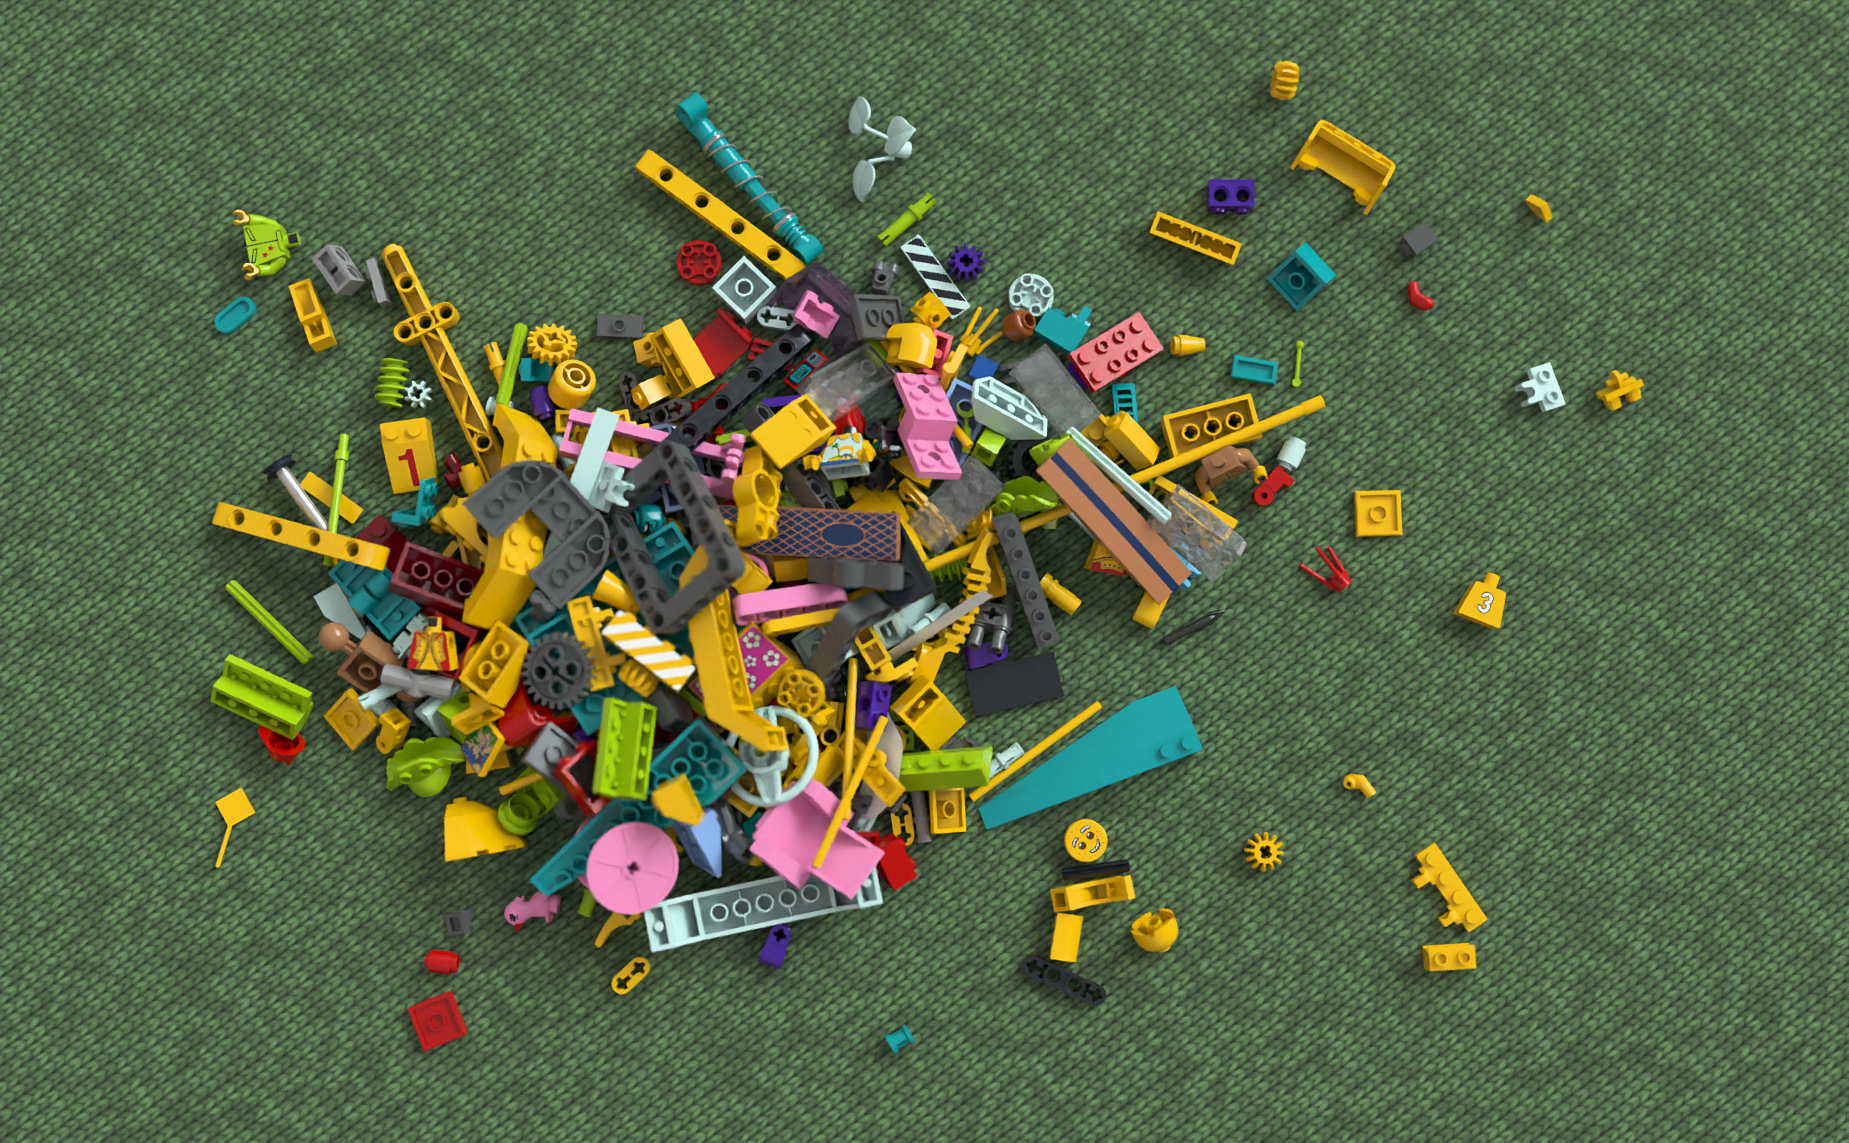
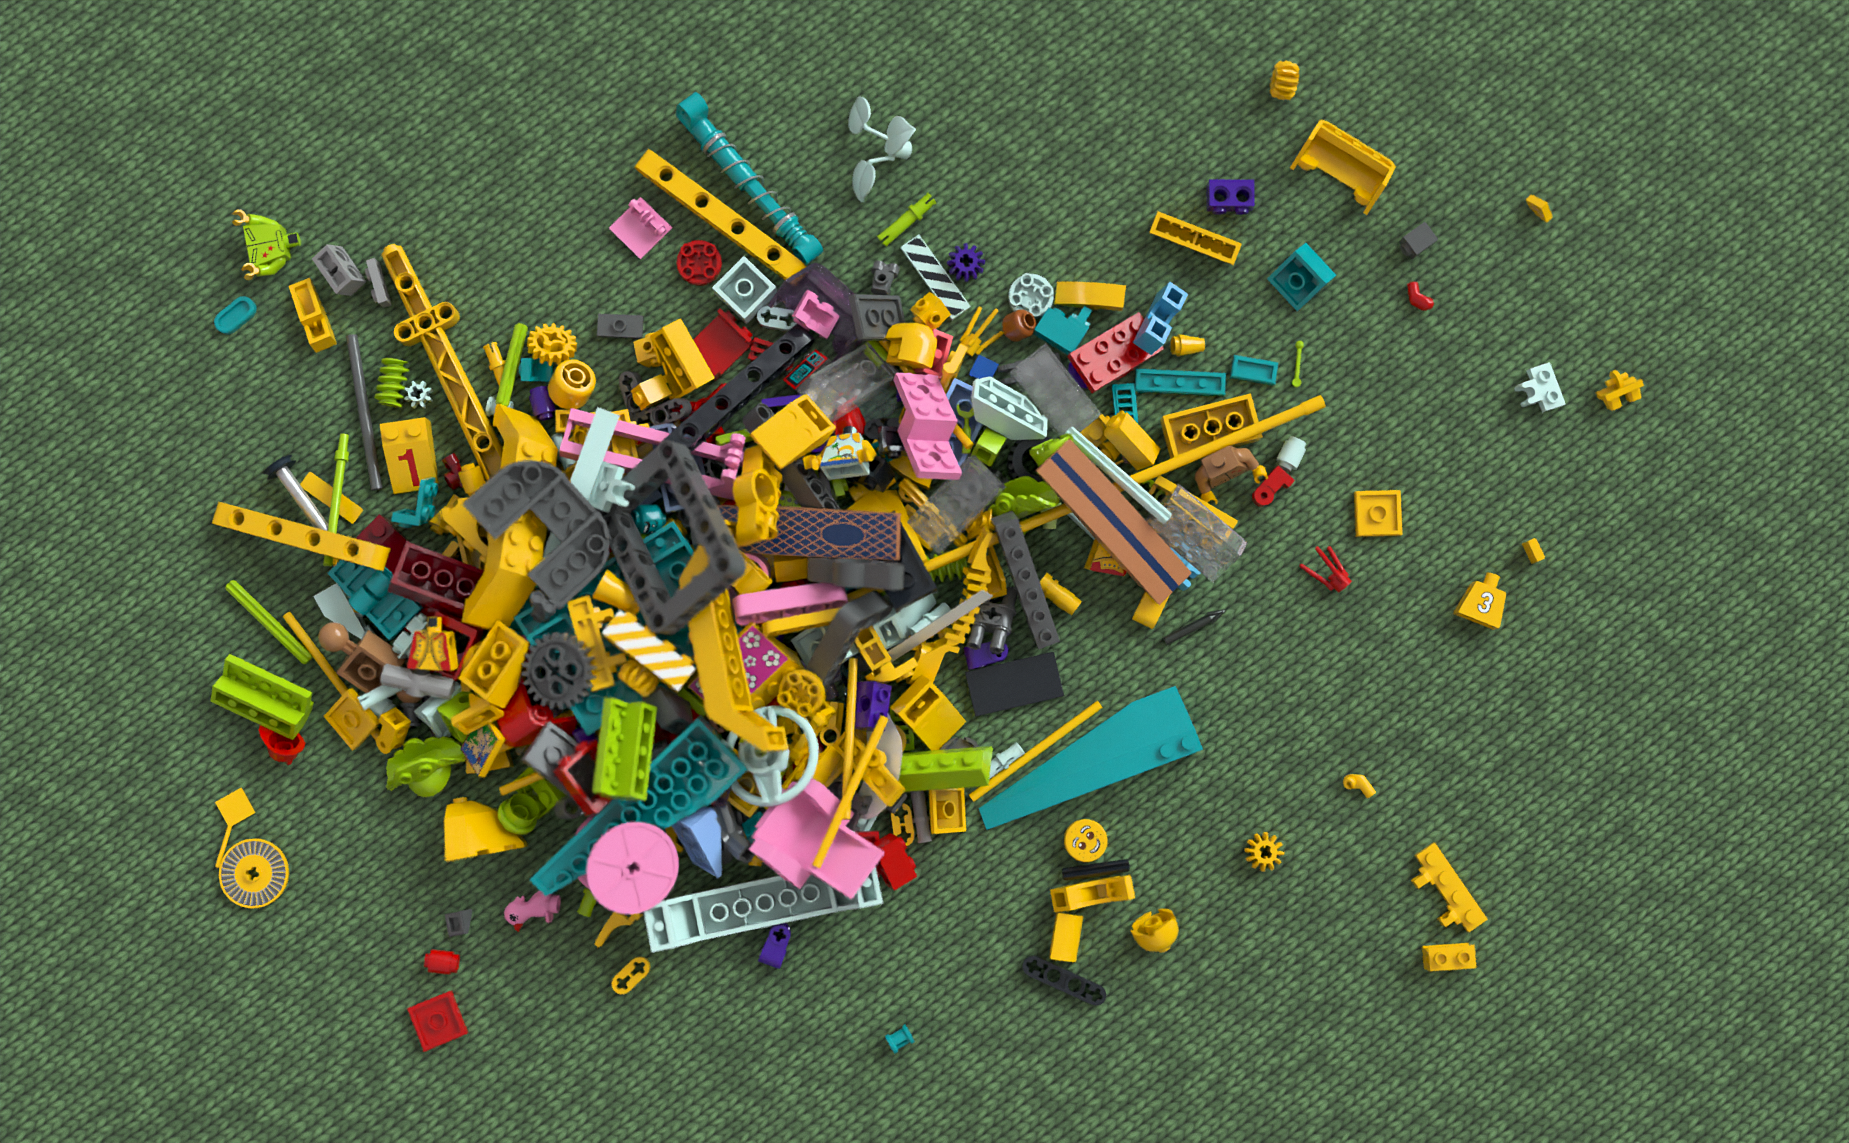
yellow slope [652,773,705,826] -> none
none -> piece [219,839,289,908]
none -> yellow piece [283,612,380,741]
none -> dark grey piece [346,334,382,491]
none -> bright pink hinge [609,197,672,259]
none -> yellow slope [1054,282,1126,311]
none -> dark azure arch [1133,282,1188,355]
none -> teal tile [1135,369,1226,397]
none -> yellow tile [1522,538,1545,564]

